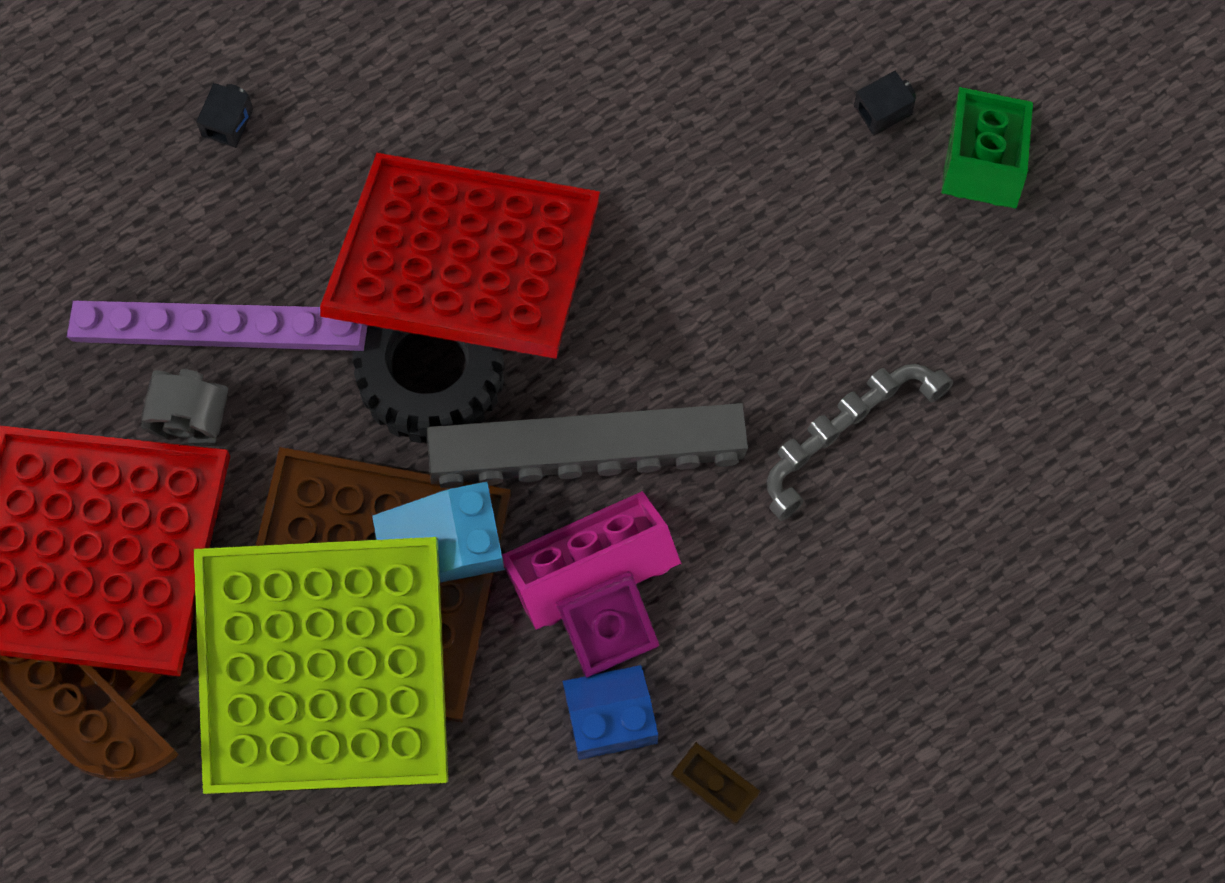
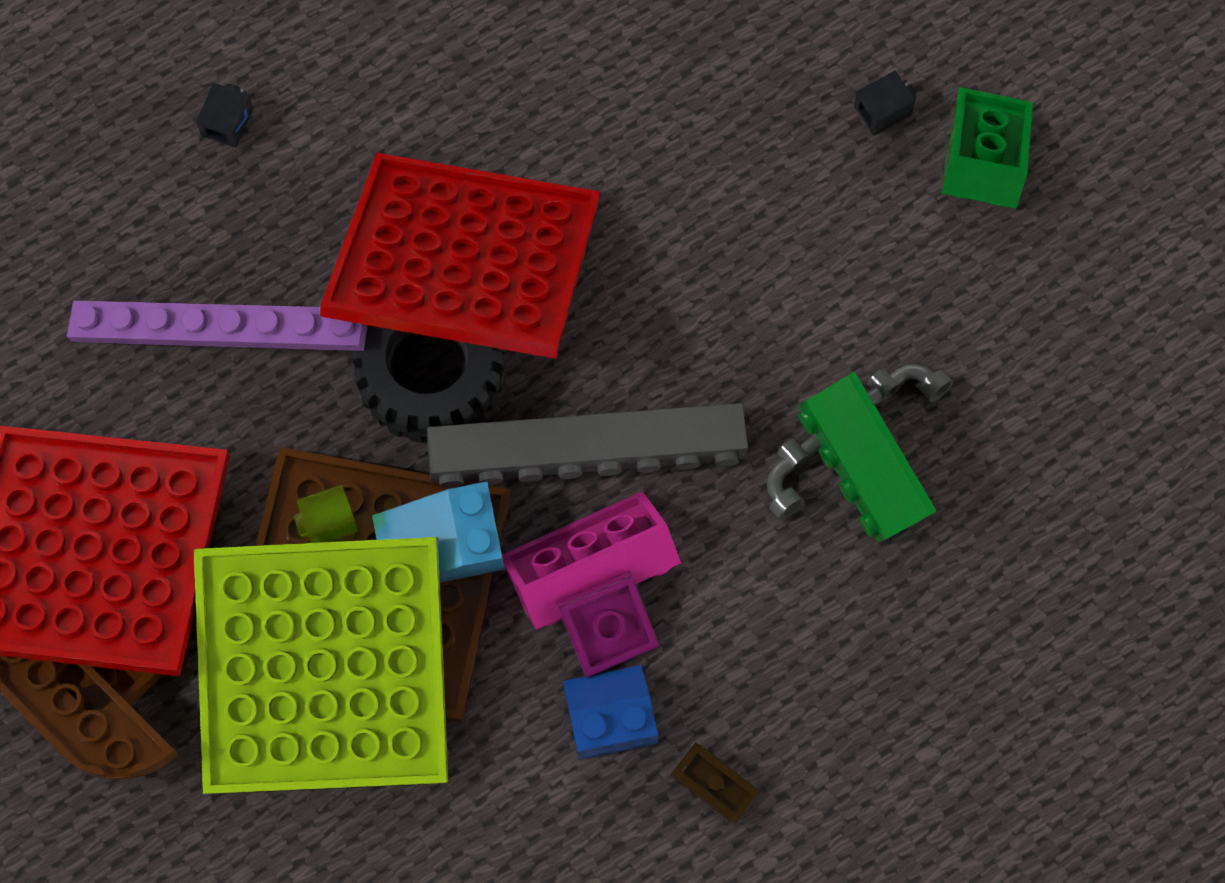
dark grey brick [141,369,229,446] -> none
none -> clear neon green brick [293,485,358,543]
none -> green slope [798,371,936,542]

